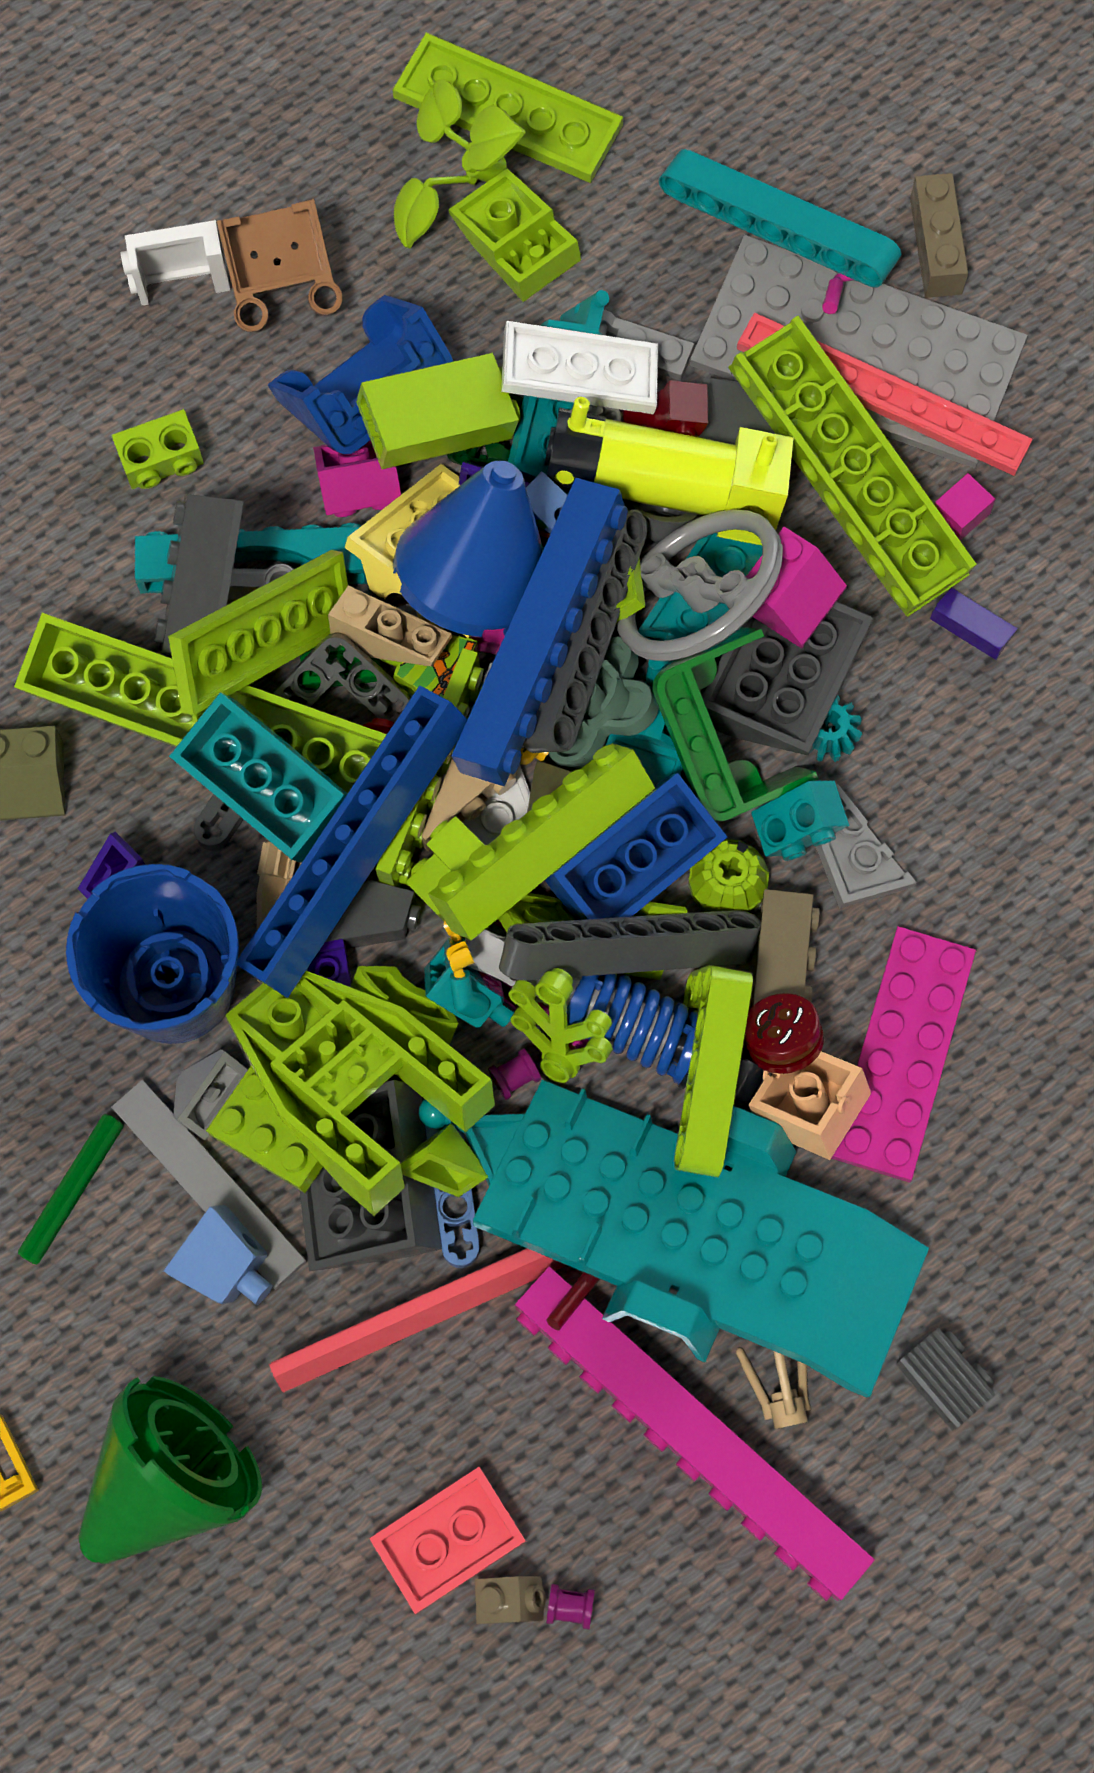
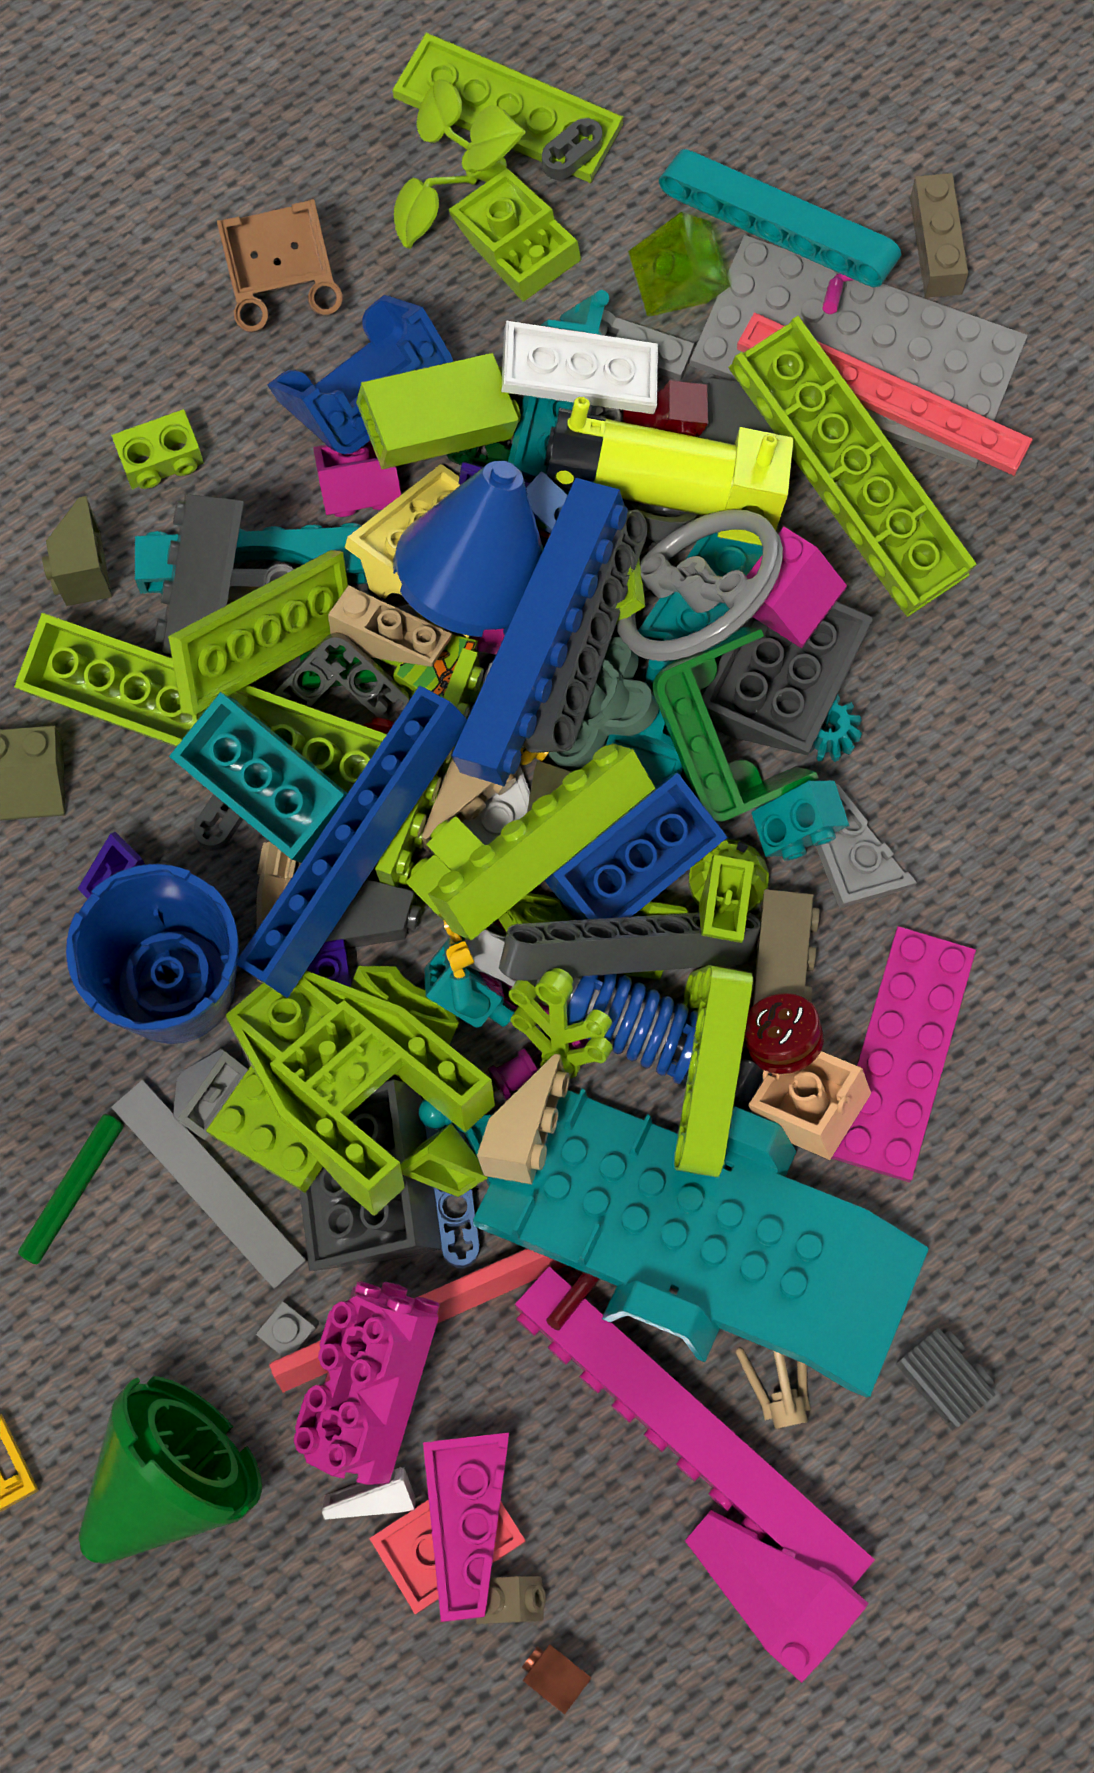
white panel [121,220,231,306] -> none
medium blue torso [164,1205,273,1305] -> none
magenta bush [546,1584,595,1630] -> none
dark purple slope [930,587,1018,660] -> none
dark pink brick [934,473,996,540] -> none
none -> olive slope [42,496,112,606]
none -> light grey plate [256,1301,316,1357]
none -> dark pink brick [294,1282,440,1485]
none -> white slope [322,1467,416,1519]
none -> dark pink wing [423,1433,509,1622]
none -> tan slope [477,1054,569,1185]
none -> copper brick [521,1644,592,1715]
none -> dark grey beam [542,118,603,180]
none -> clear neon green slope [628,212,730,317]
none -> dark pink wedge [685,1510,869,1683]
none -> lime slope [699,854,754,943]

